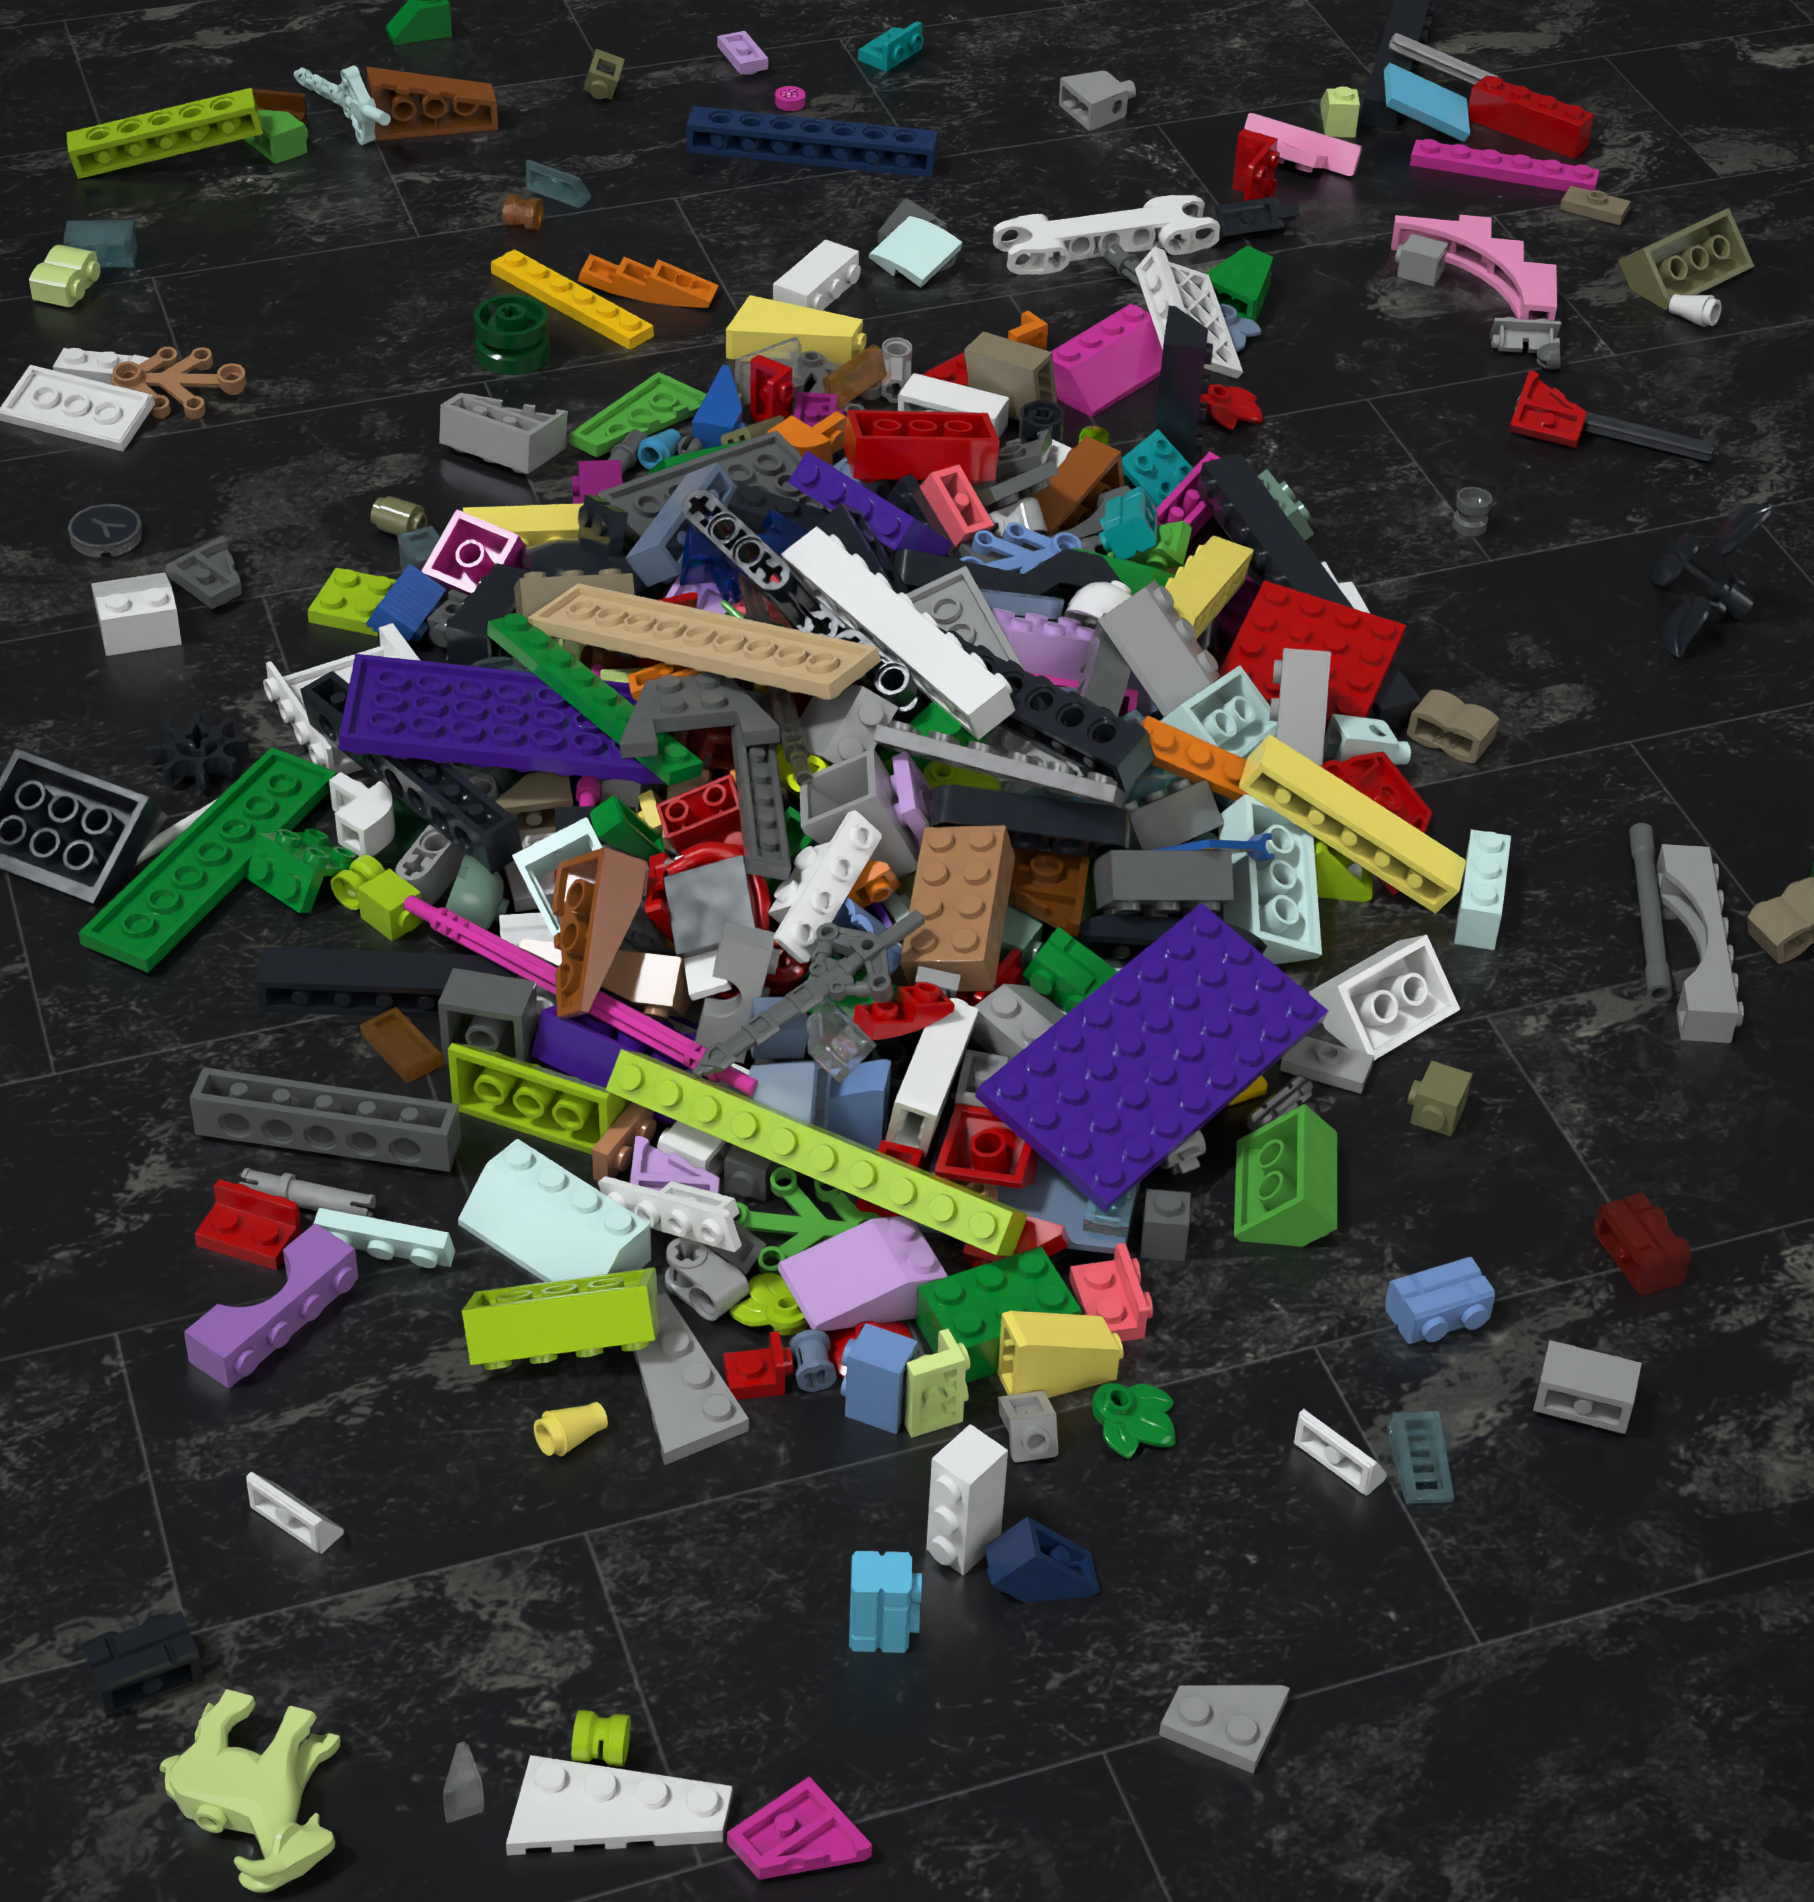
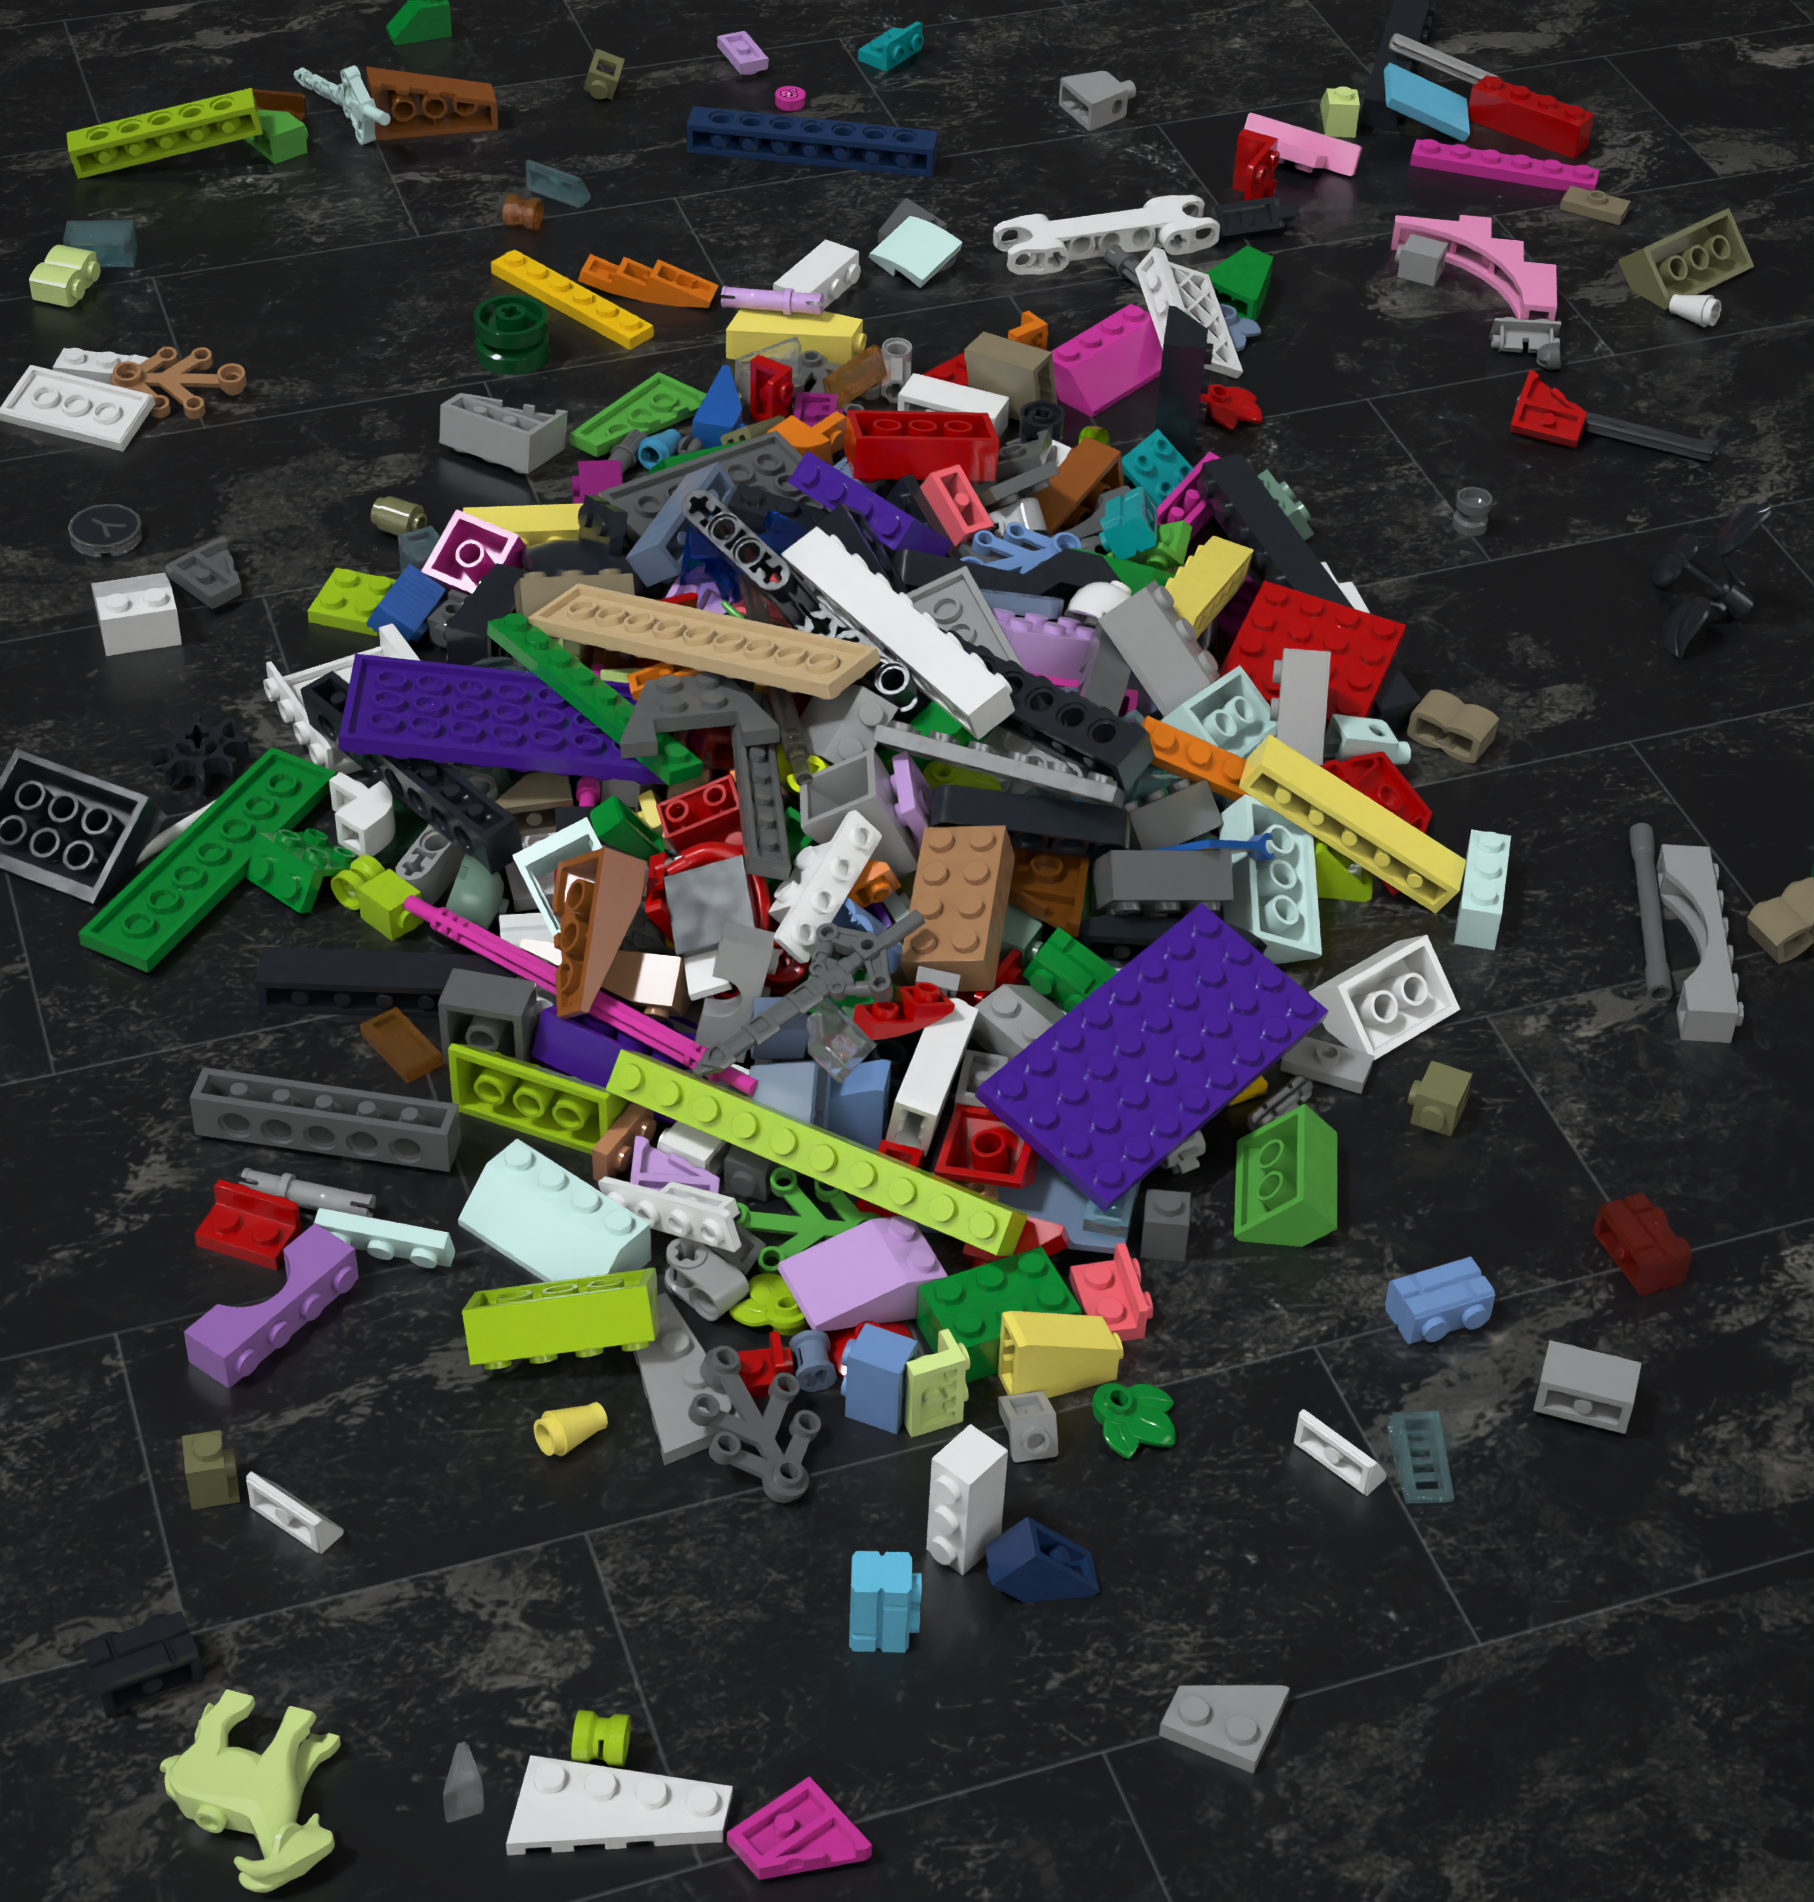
none -> olive brick [182,1430,240,1510]
none -> dark grey plant [688,1346,821,1503]
none -> lavender pin [721,286,824,315]

